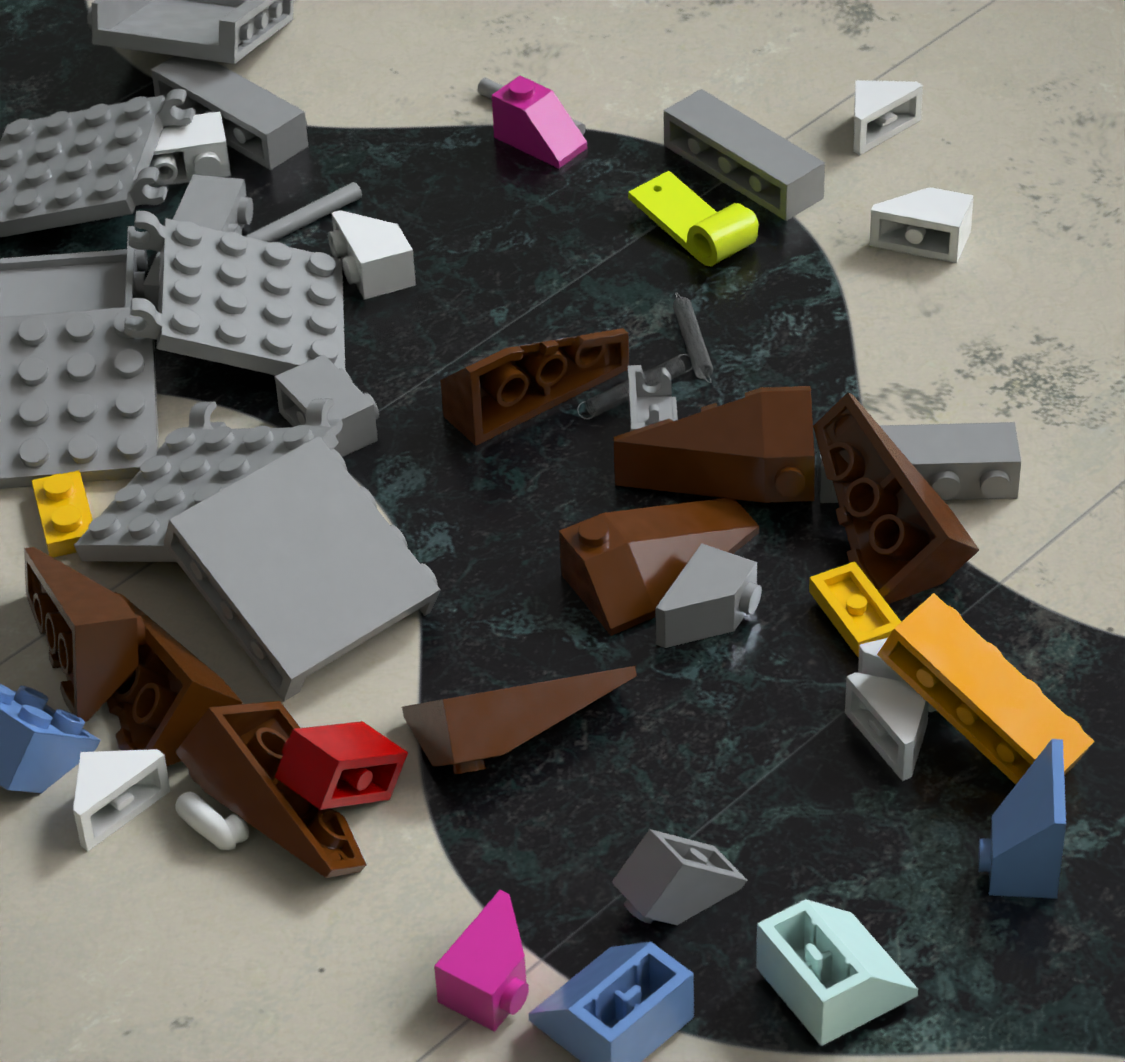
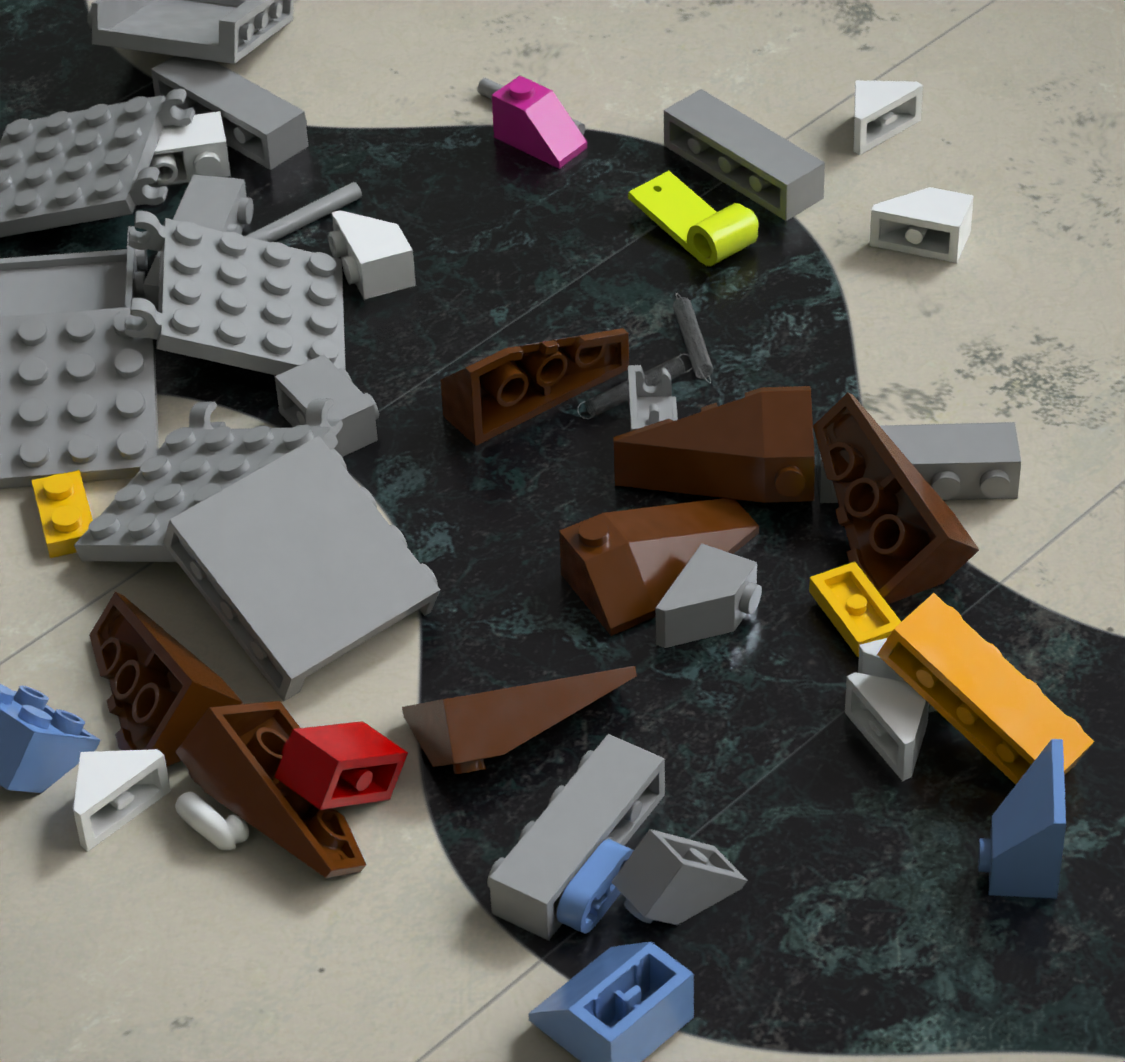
reddish brown wedge [24,547,145,722] -> none
dark pink slope [434,890,529,1032] -> none
light aqua slope [756,899,918,1046] -> none
none -> light grey brick [487,734,665,941]
none -> medium blue beam [557,839,634,934]

